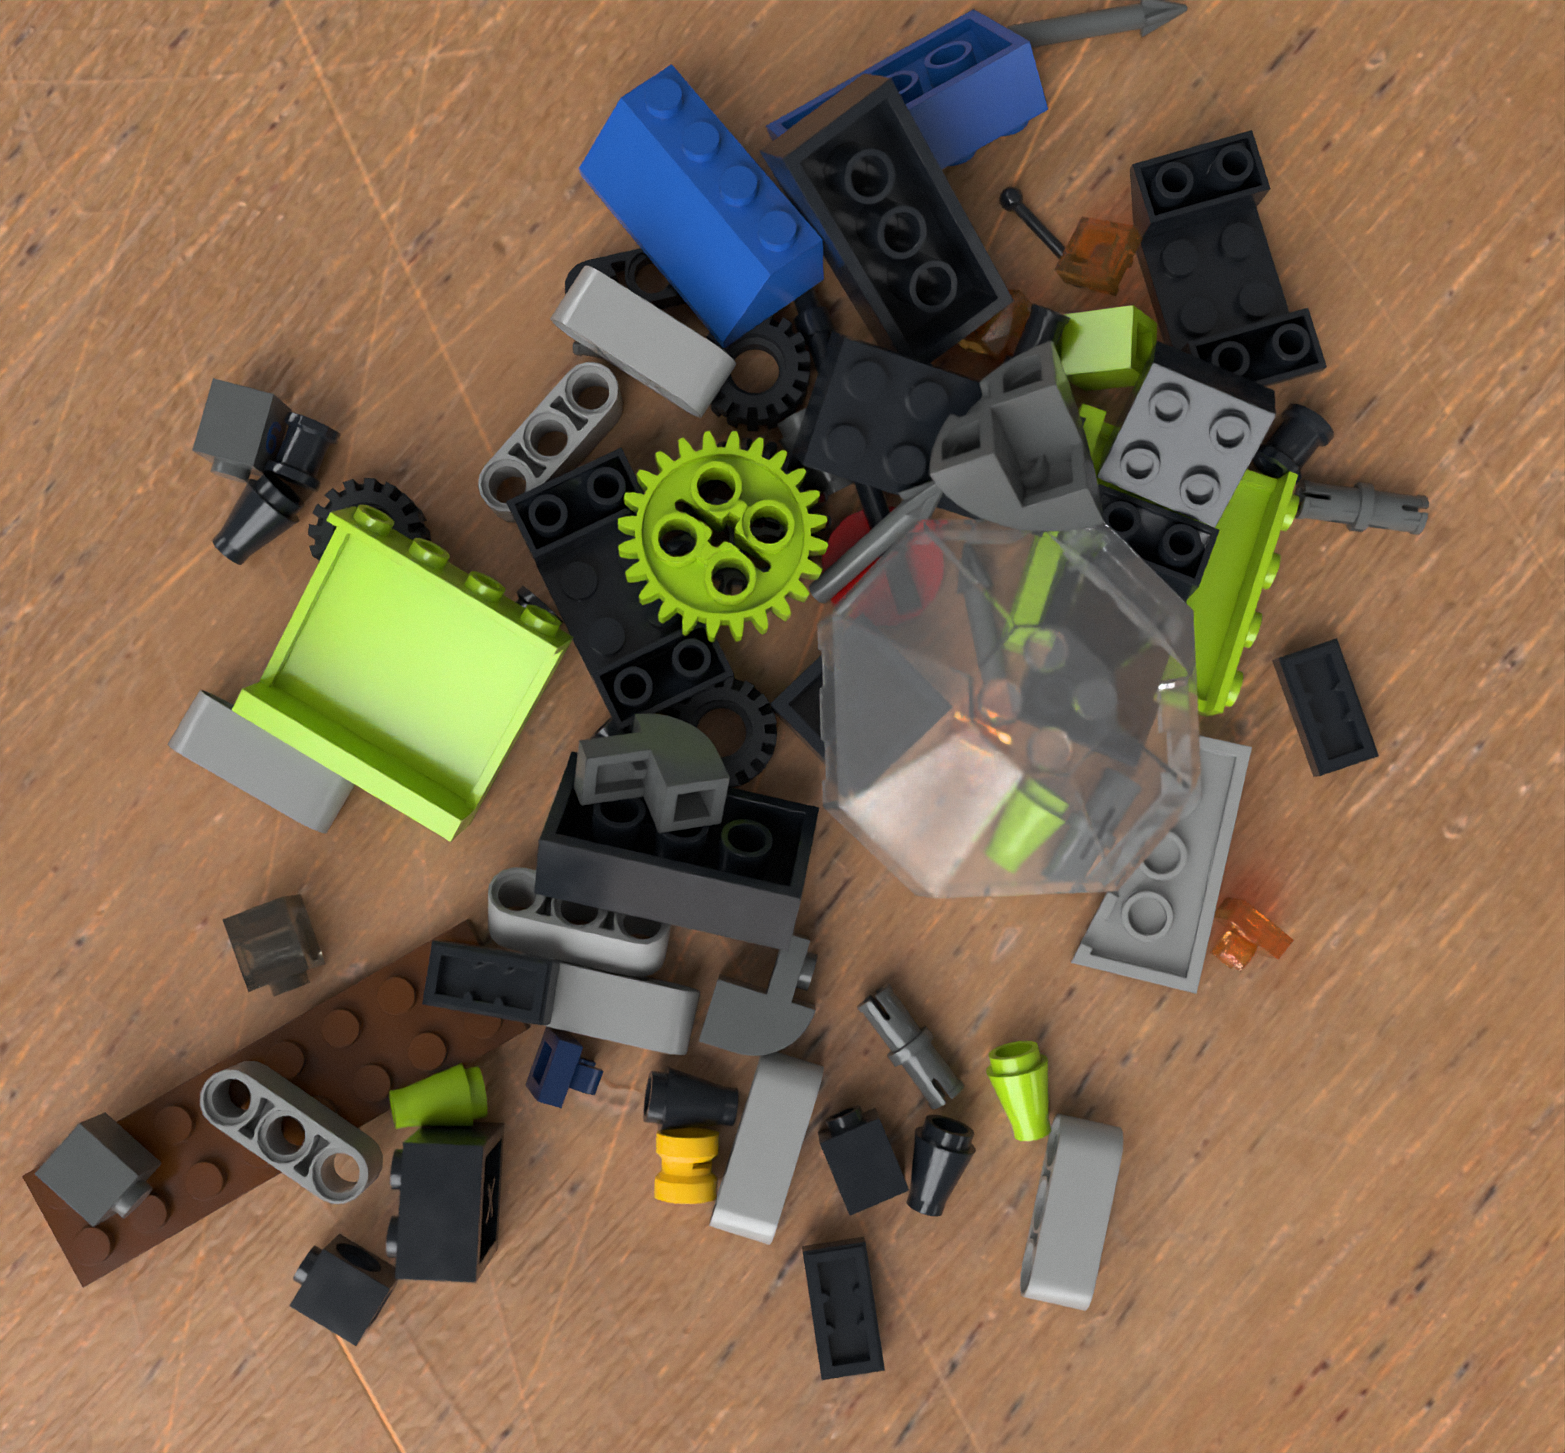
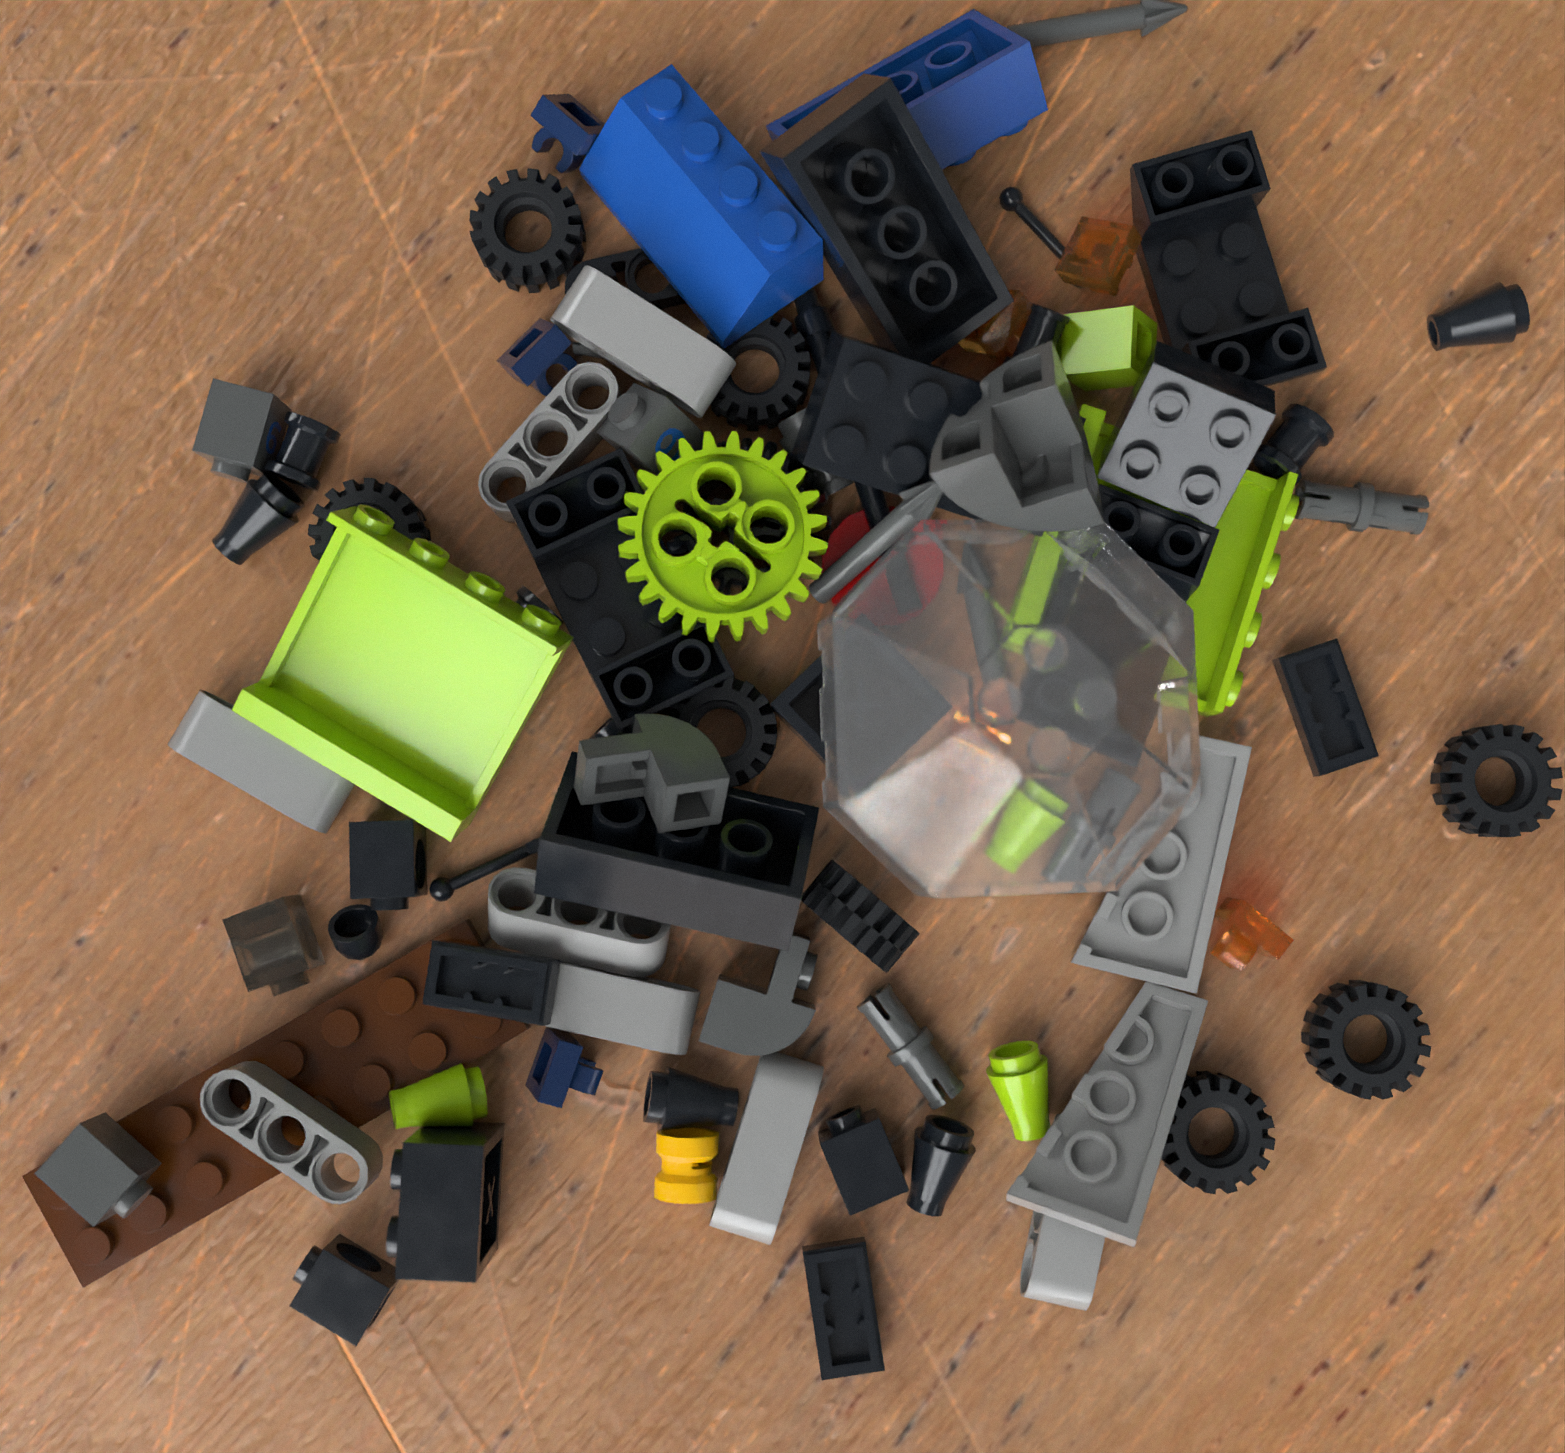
none -> black hinge [328,904,383,961]
none -> black brick [349,820,428,911]
none -> black hinge [429,837,540,902]
none -> black tyre [469,168,586,293]
none -> dark blue tile [497,318,578,396]
none -> dark blue tile [530,94,605,173]
none -> dark grey brick [597,383,704,476]
none -> black tyre [801,860,920,973]
none -> light grey wing [1006,981,1208,1247]
none -> black tyre [1161,1071,1275,1194]
none -> black tyre [1301,980,1431,1100]
none -> black cone [1427,282,1530,351]
none -> black tyre [1430,724,1563,837]

